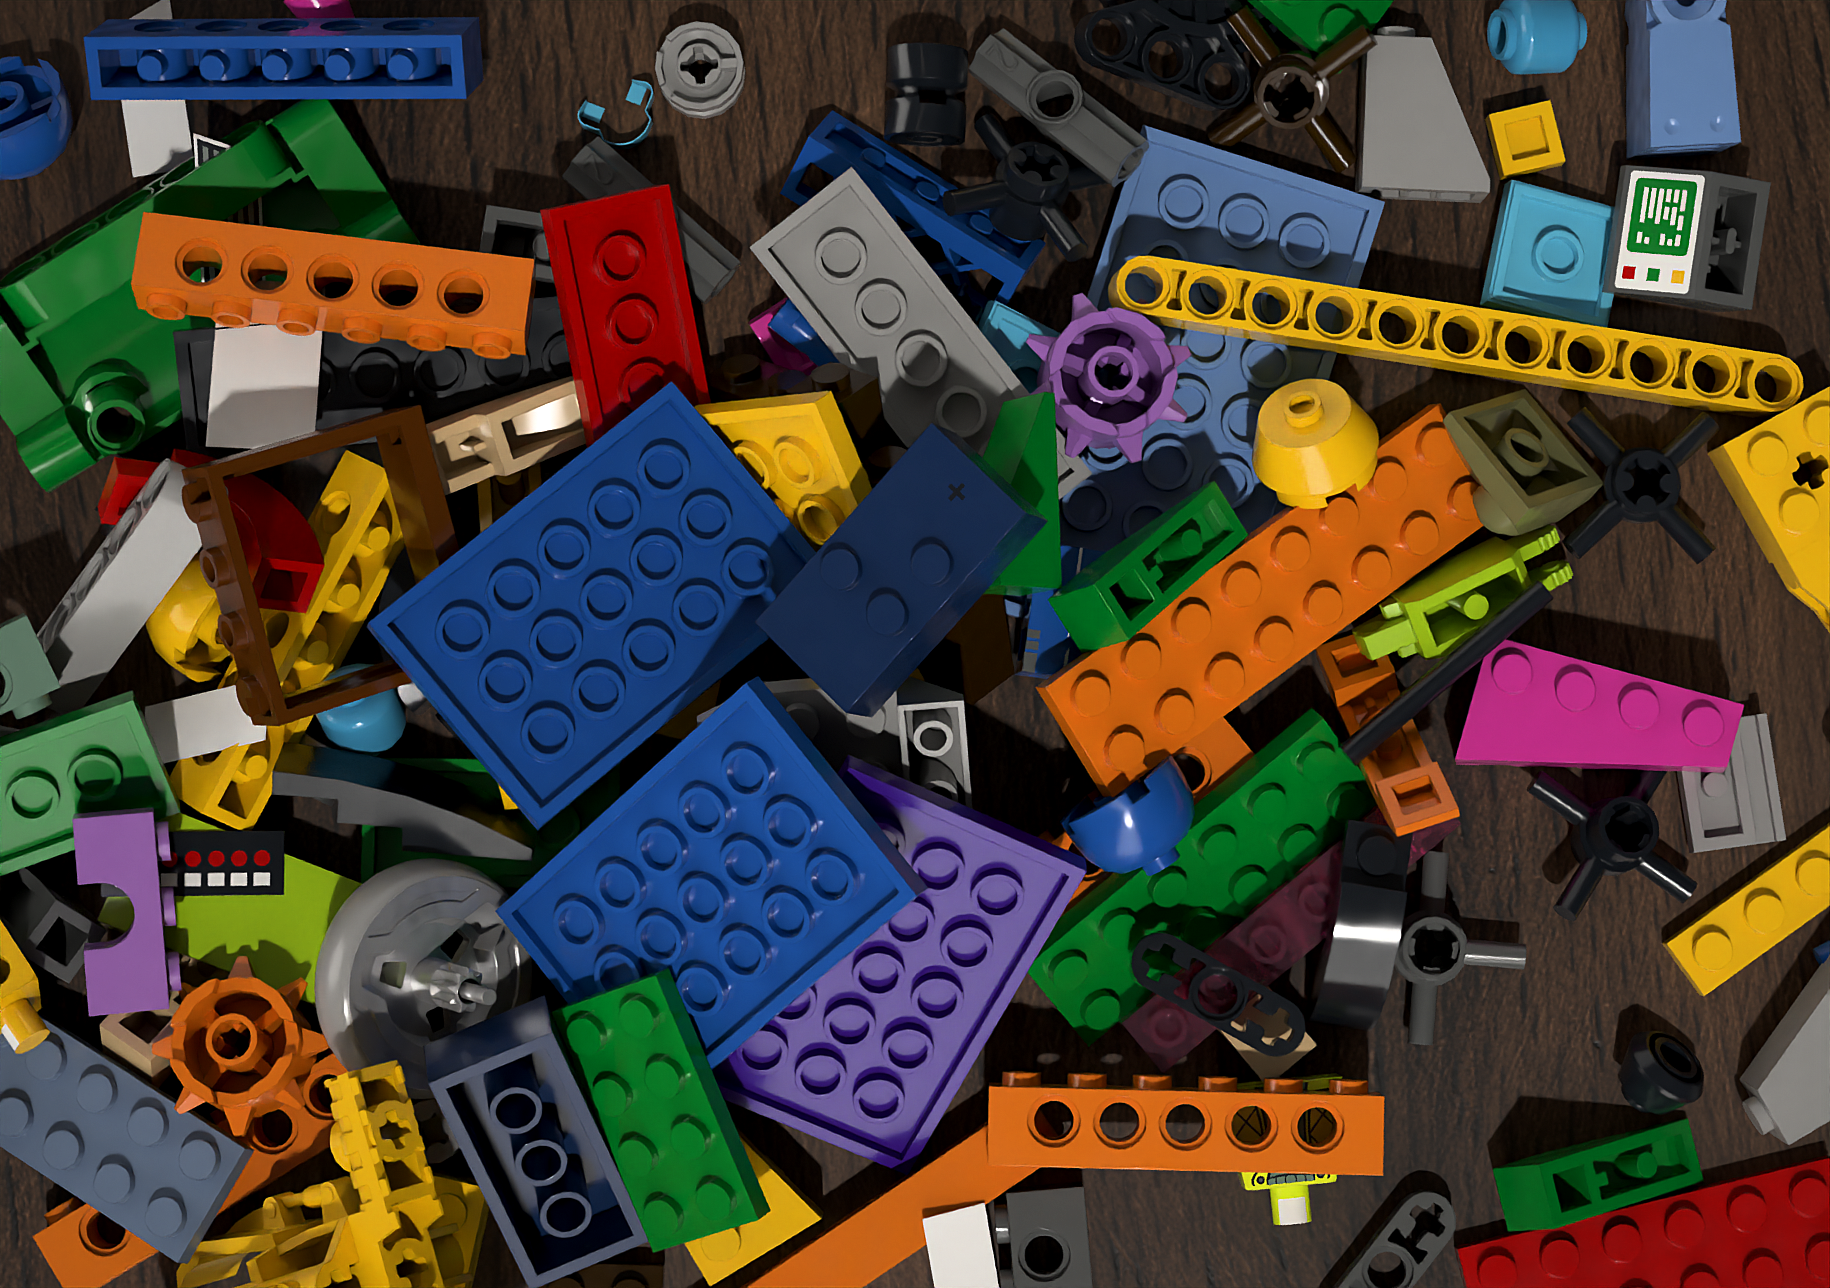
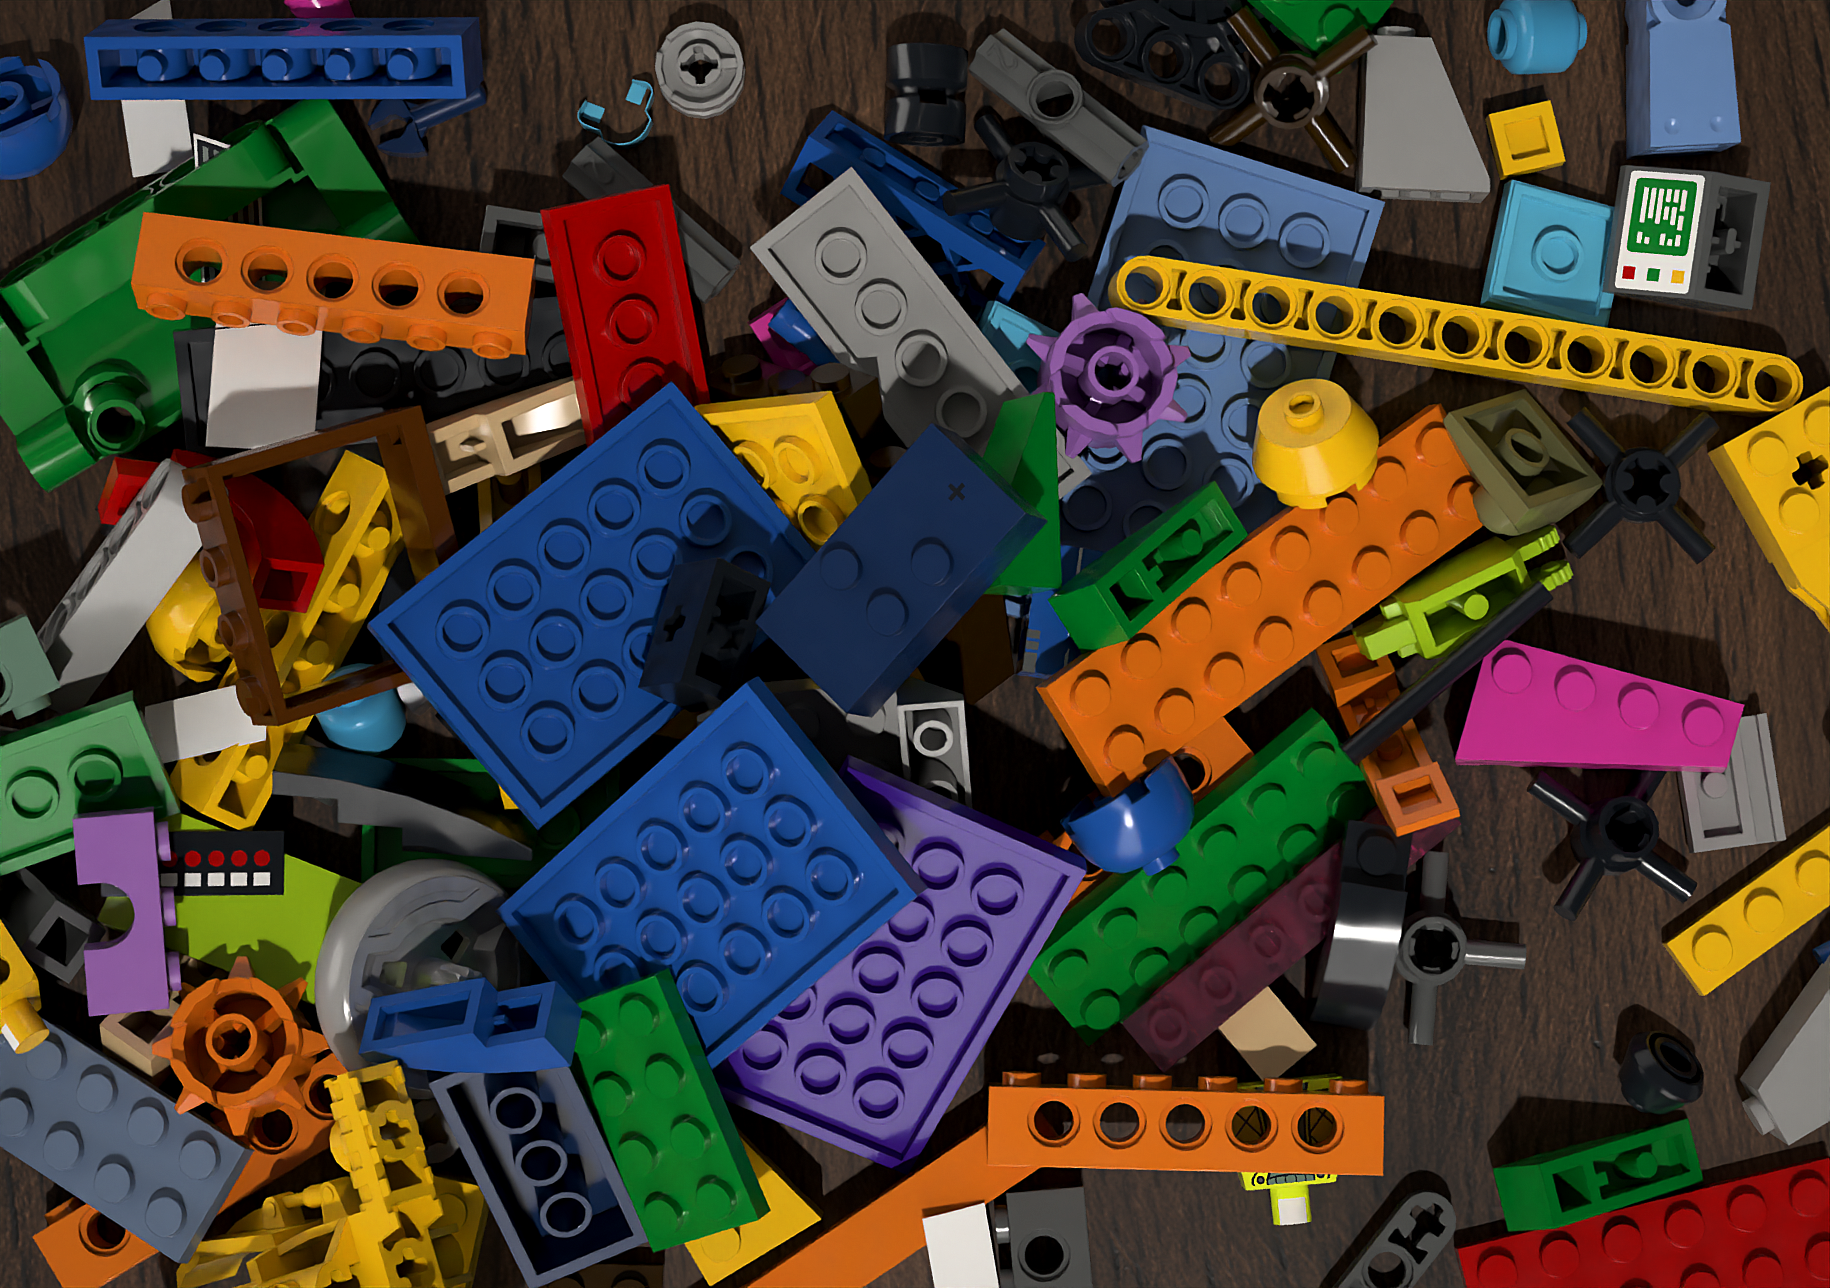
black beam [1130,932,1305,1057] -> none
none -> blue slope [358,977,582,1073]
none -> dark blue bar [368,84,487,158]
none -> black brick [638,557,771,712]

